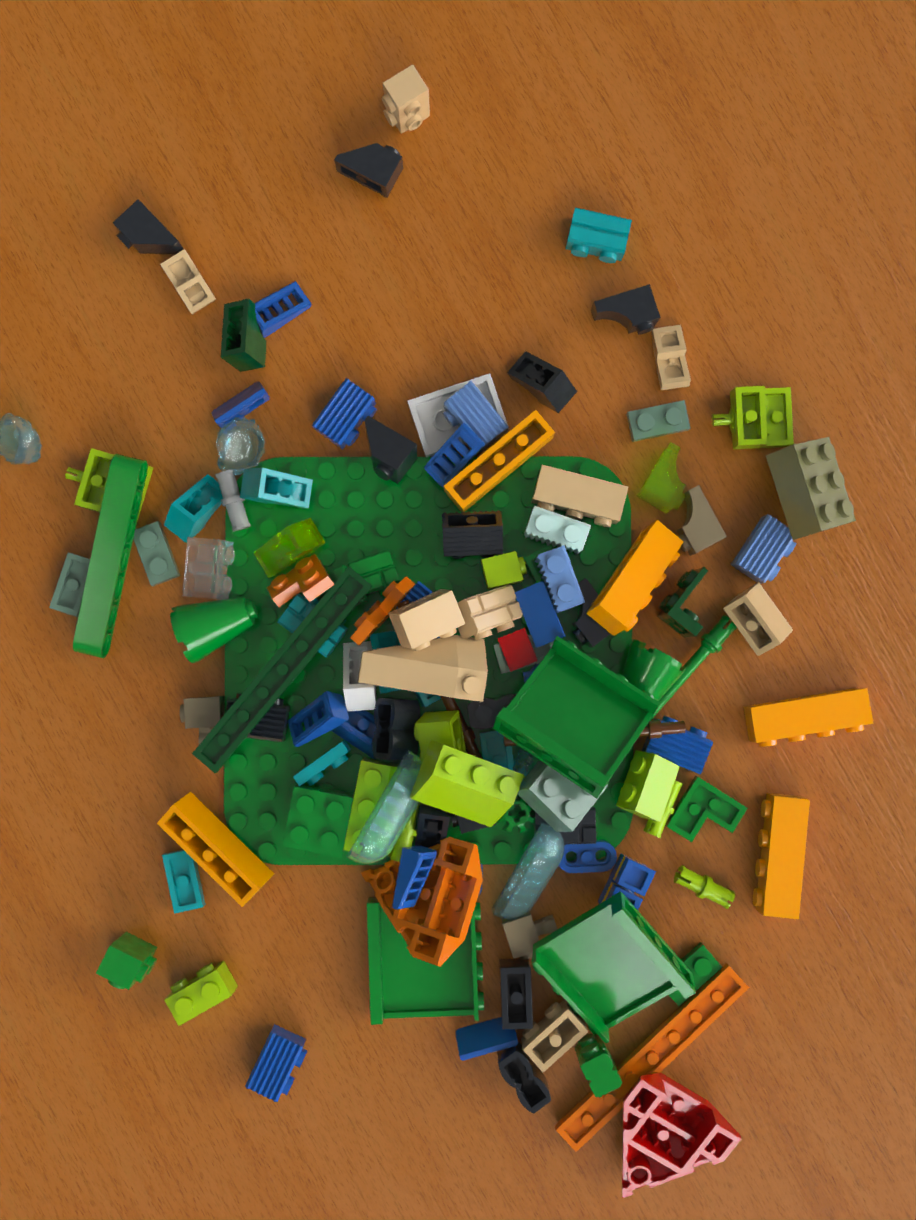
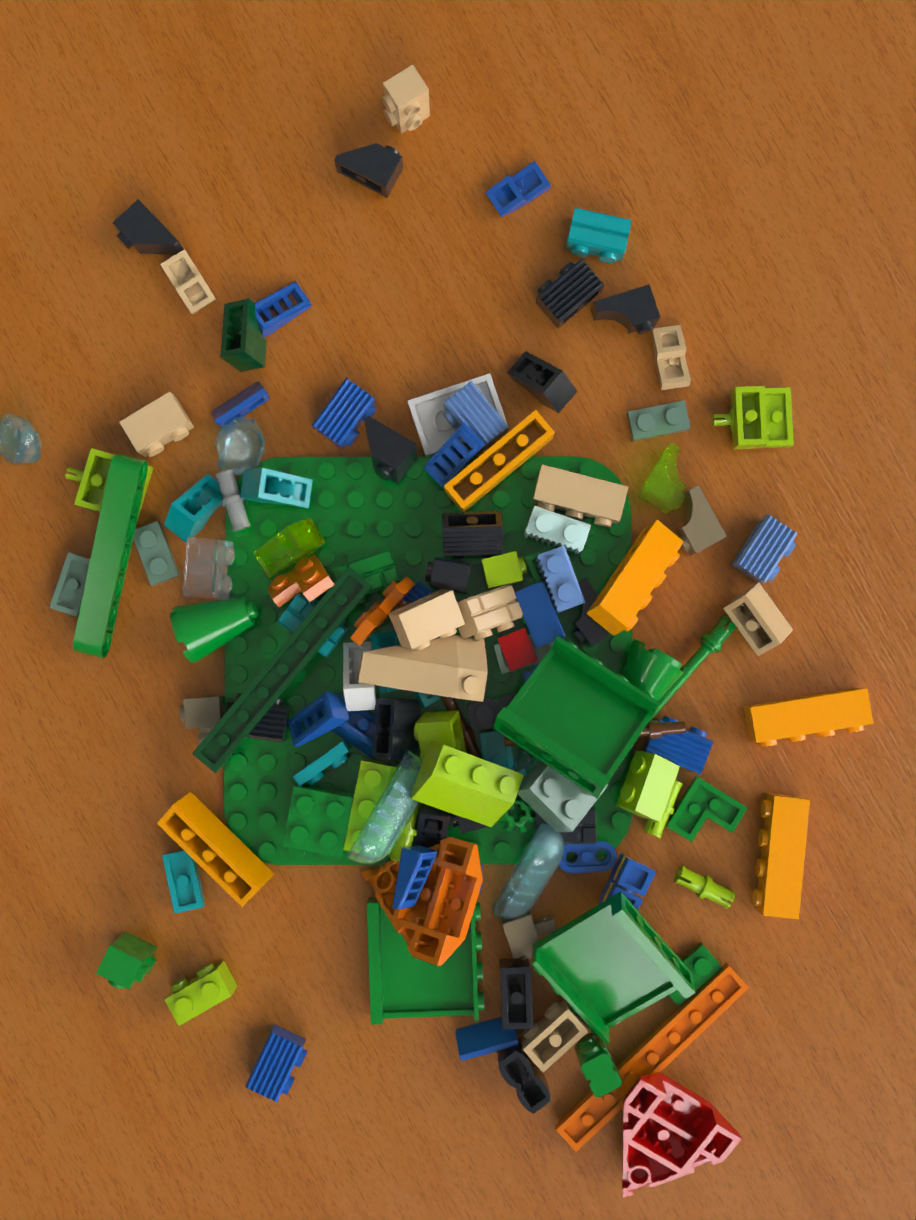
dark green bracket [657,567,708,638] -> none
olive brick [766,437,856,540] -> none
none -> tan brick [119,392,194,457]
none -> black brick [425,557,471,594]
none -> blue slope [485,161,551,217]
none -> black brick [536,259,604,328]

